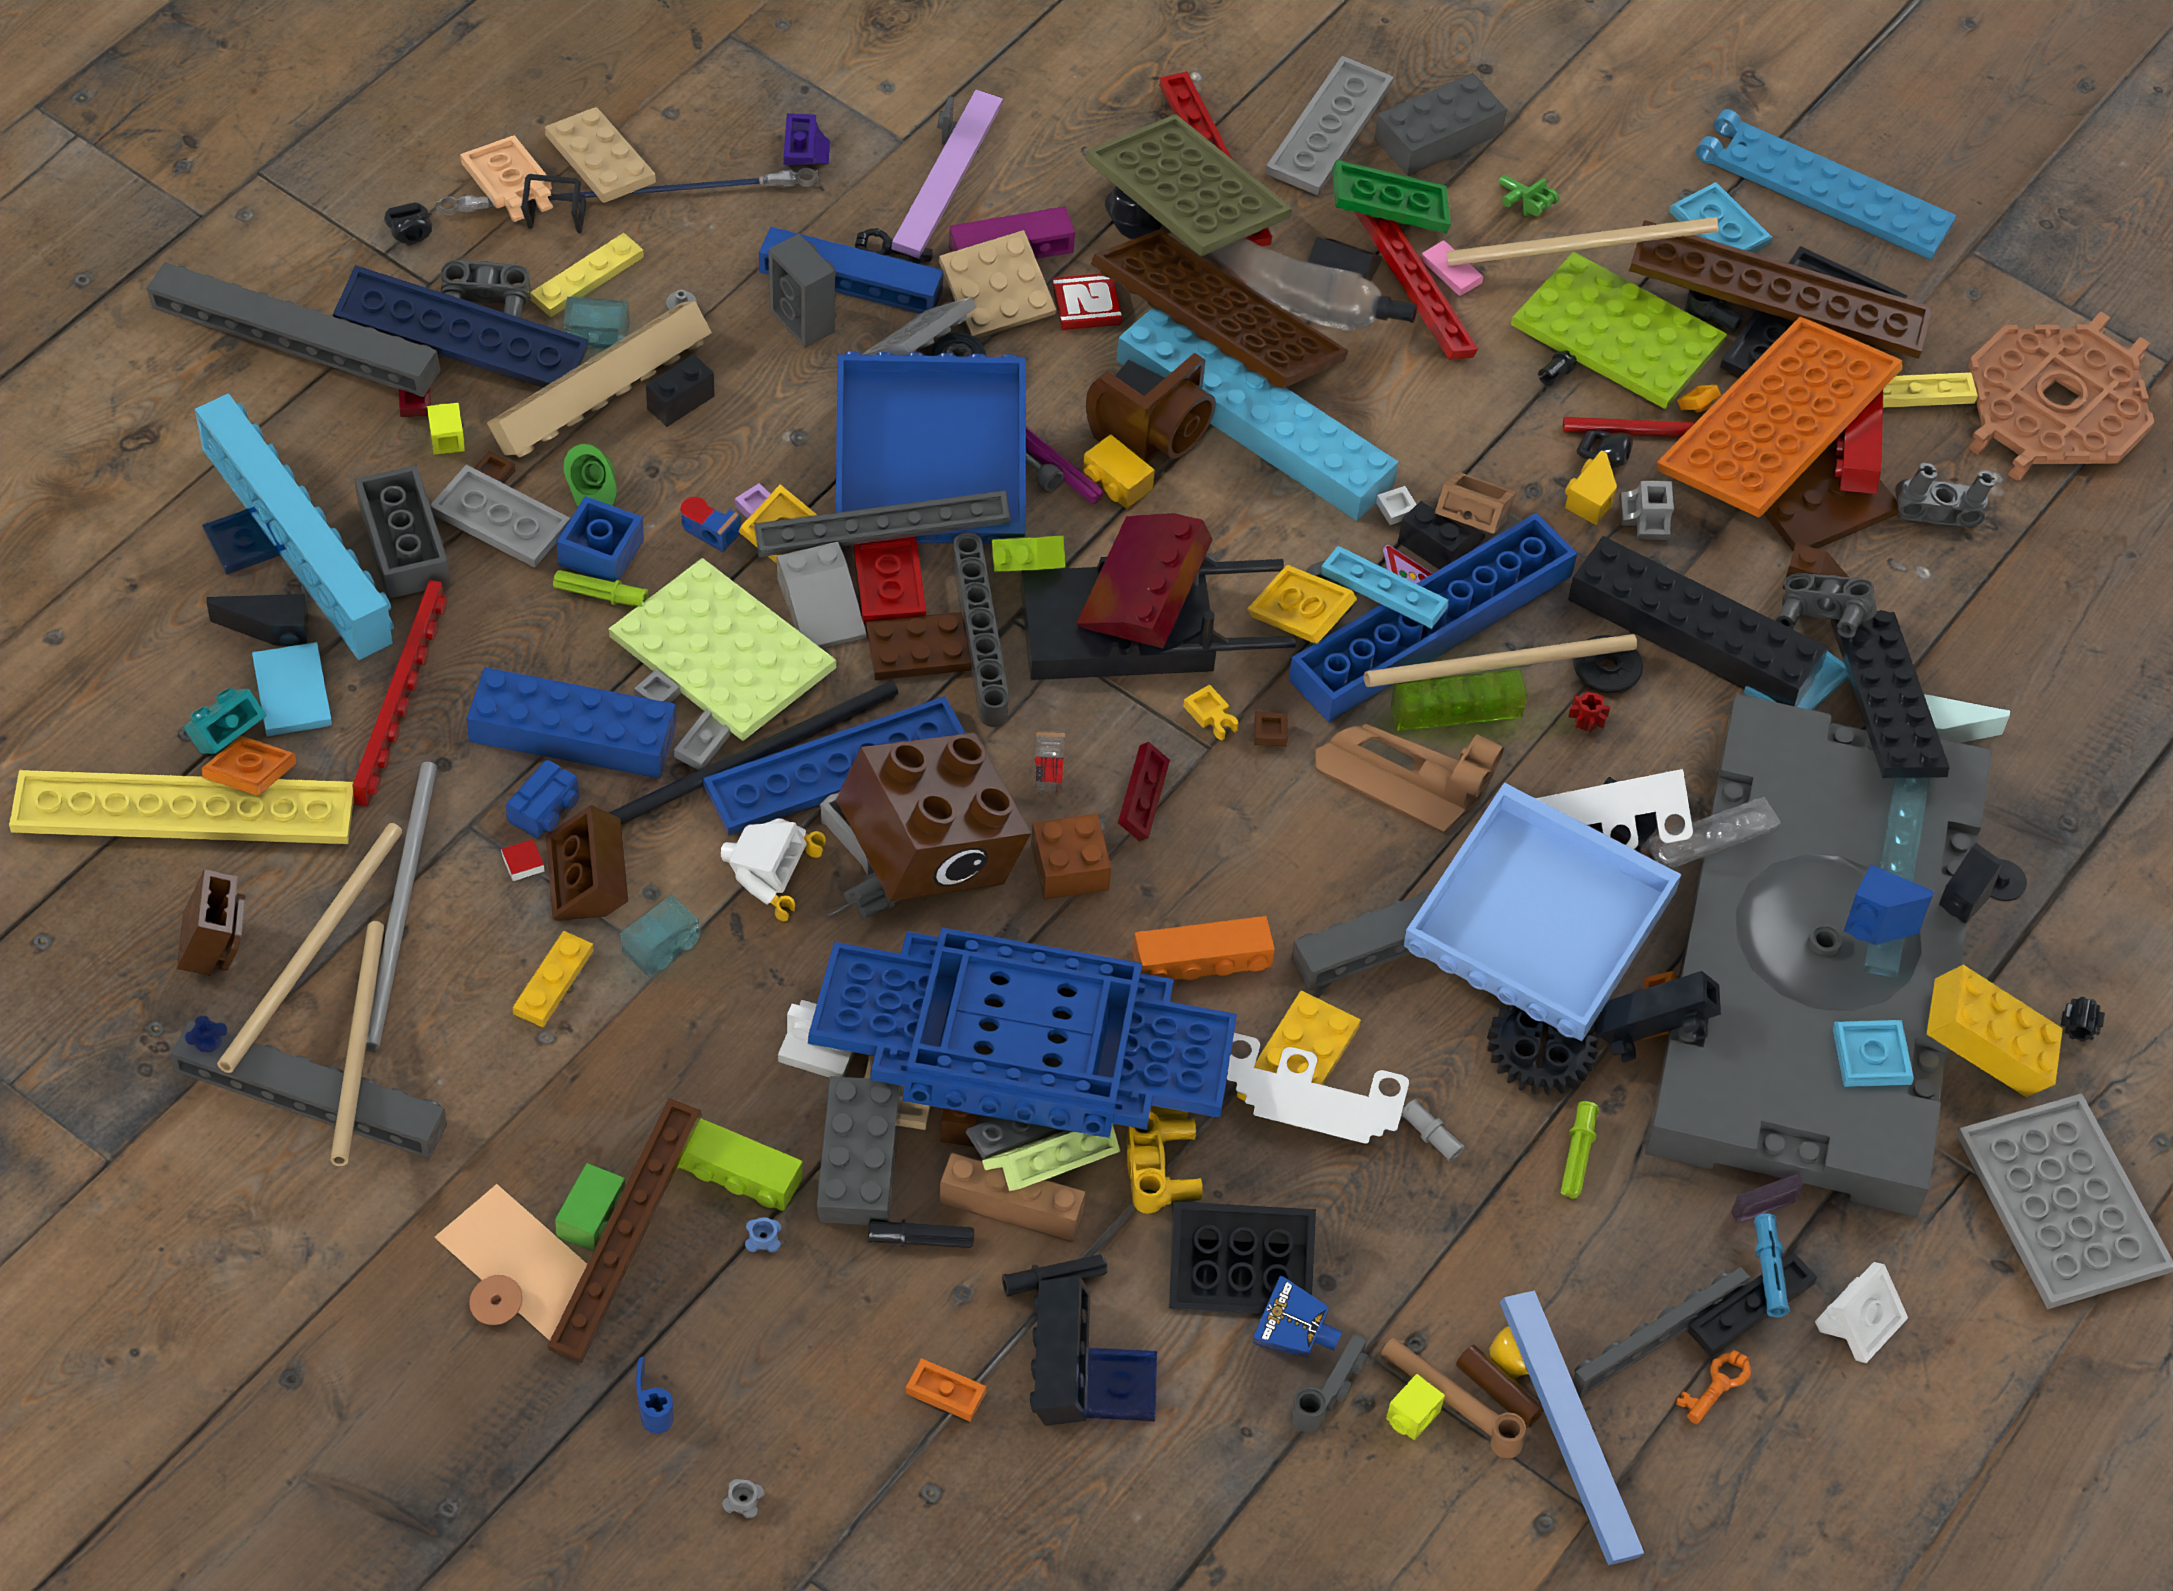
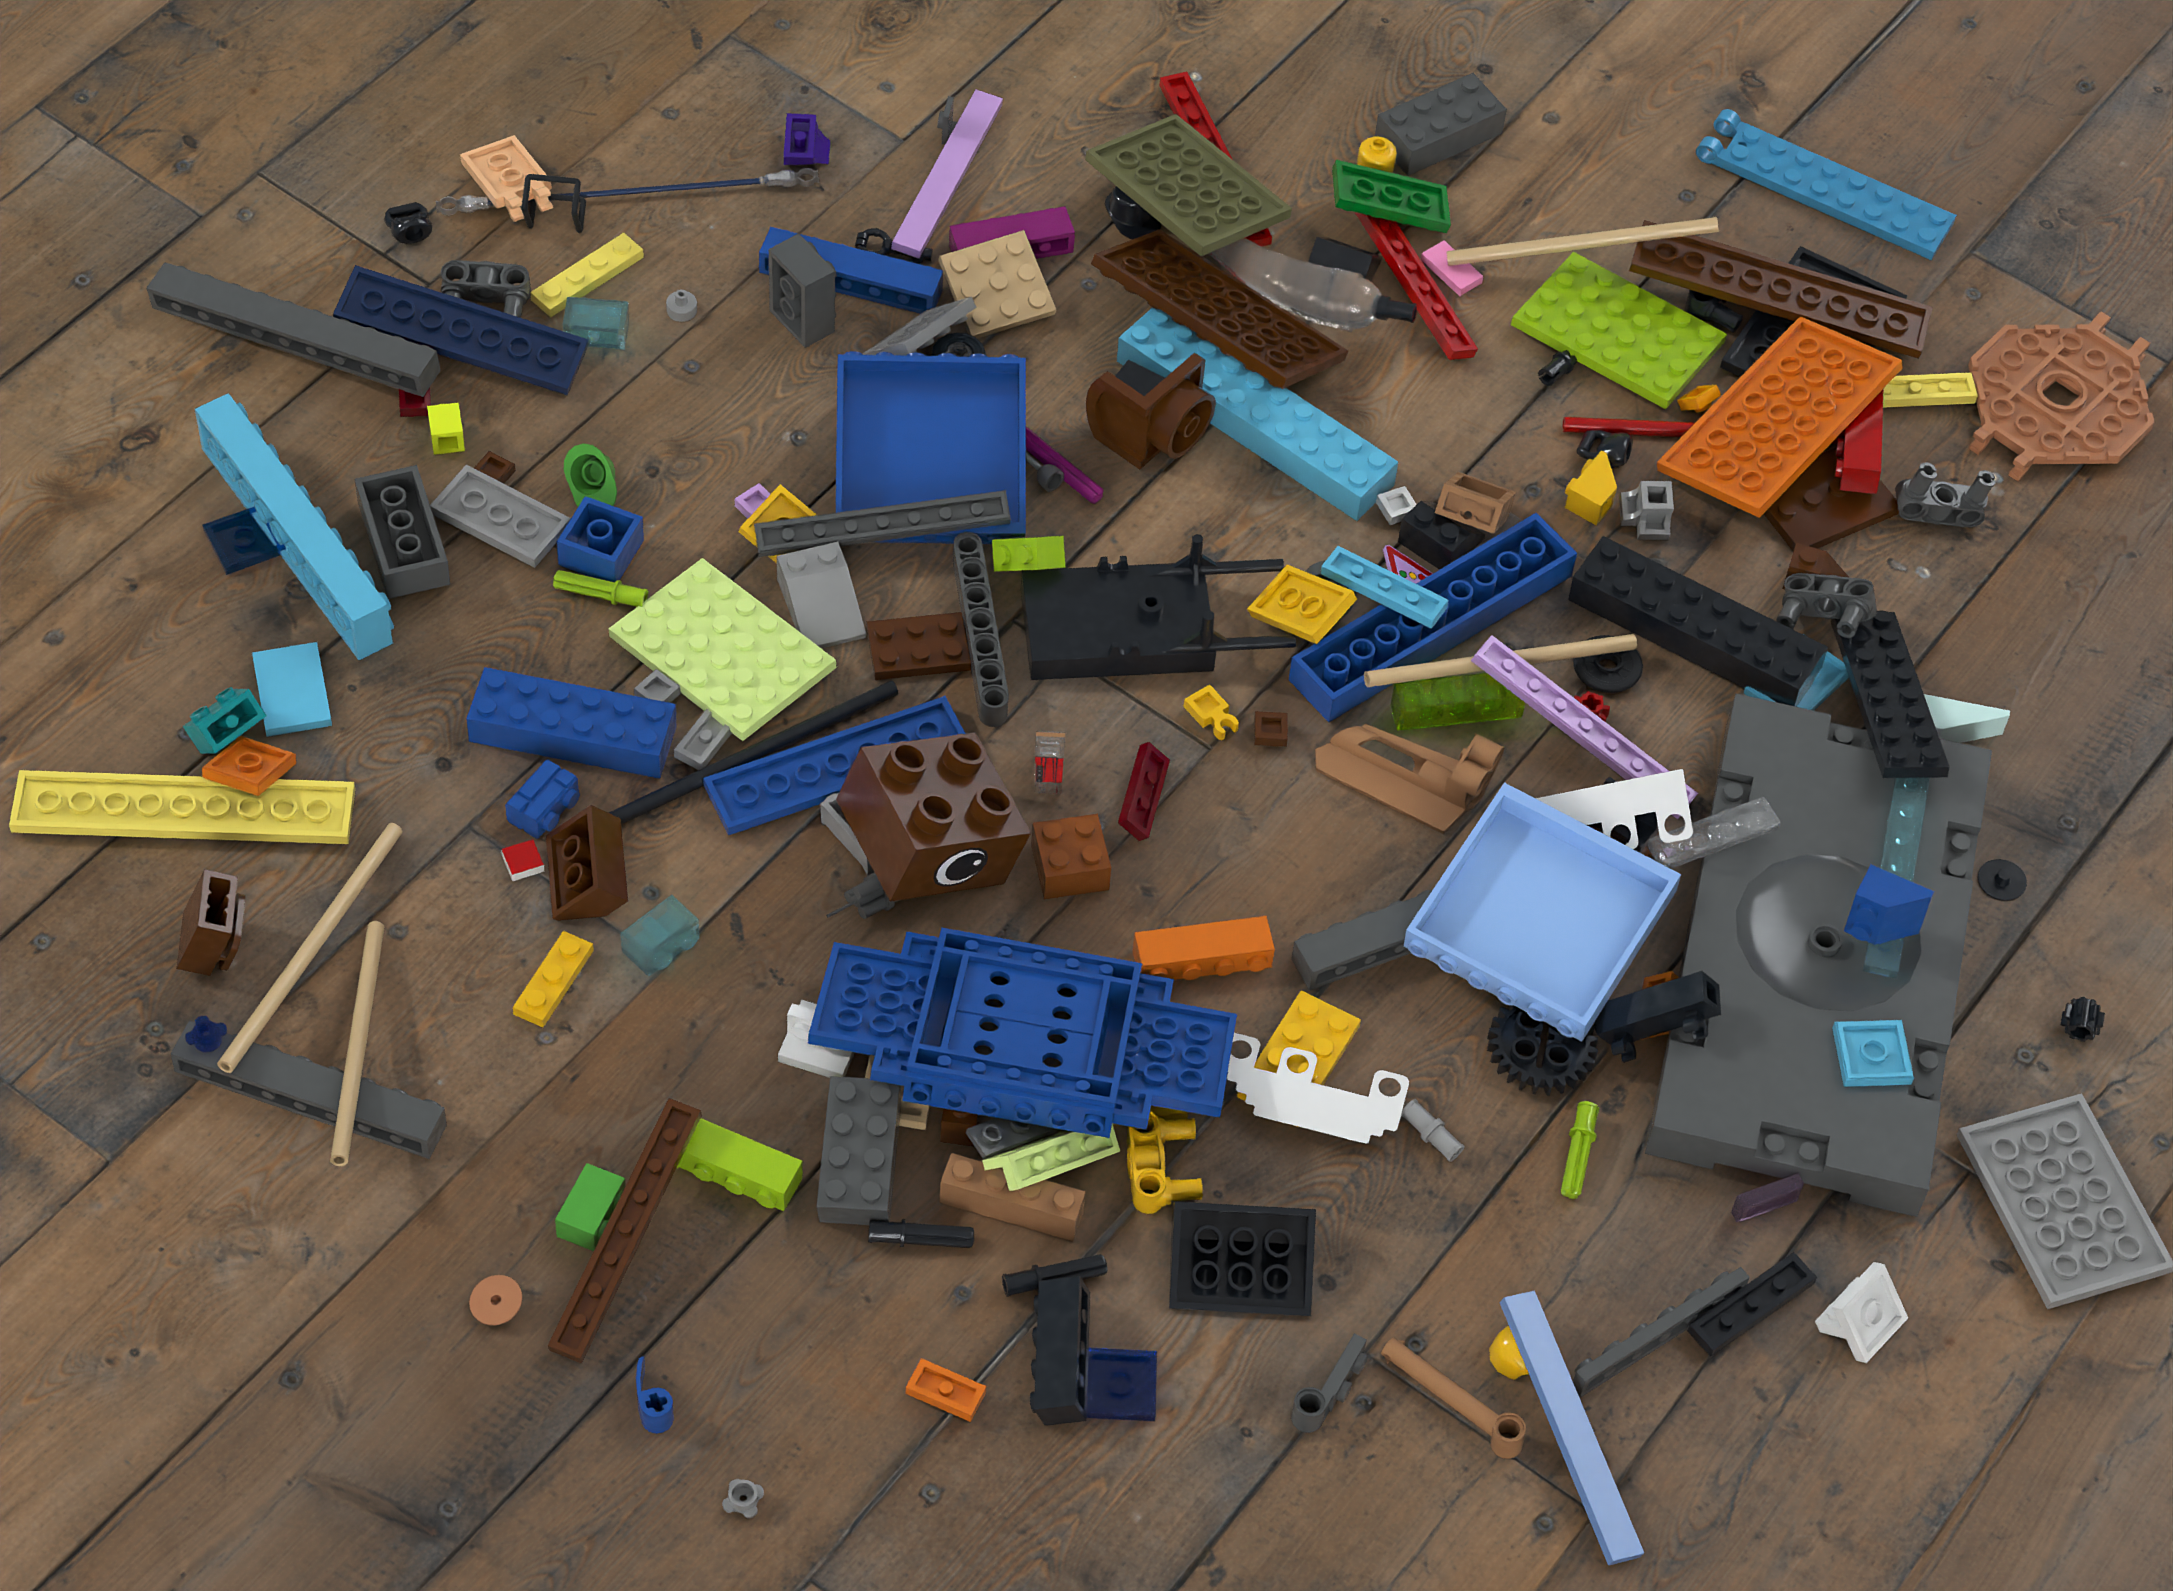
black slope [206,594,308,646] -> none
red plate [352,580,447,807] -> none
light grey piece [366,762,437,1051] -> none
light nougat sticker [434,1184,587,1341] -> none
tan brick [487,300,712,457] -> none
tan plate [545,107,656,203] -> none
black brick [646,355,715,427] -> none
blue leg [680,497,741,552] -> none
white torso [721,818,826,921] -> none
medium blue plate [745,1217,781,1252] -> none
red plate [853,536,927,624] -> none
tile [1052,274,1122,330] -> none
dark red slope [1076,513,1213,648] -> none
yellow brick [1083,434,1155,509] -> none
blue torso [1253,1276,1343,1358] -> none
light grey plate [1265,56,1394,196] -> none
neon yellow brick [1386,1374,1445,1441] -> none
reddish brown piece [1456,1345,1544,1428] -> none
bright green arm [1499,175,1560,217] -> none
medium azure tile [1670,182,1773,253] -> none
orange piece [1676,1350,1752,1424] -> none
dark azure pin [1754,1213,1790,1317] -> none
yellow brick [1927,964,2063,1098] -> none
black slope [1939,843,2004,923] -> none
none -> yellow head [1357,136,1397,173]
none -> lavender tile [1471,635,1698,820]

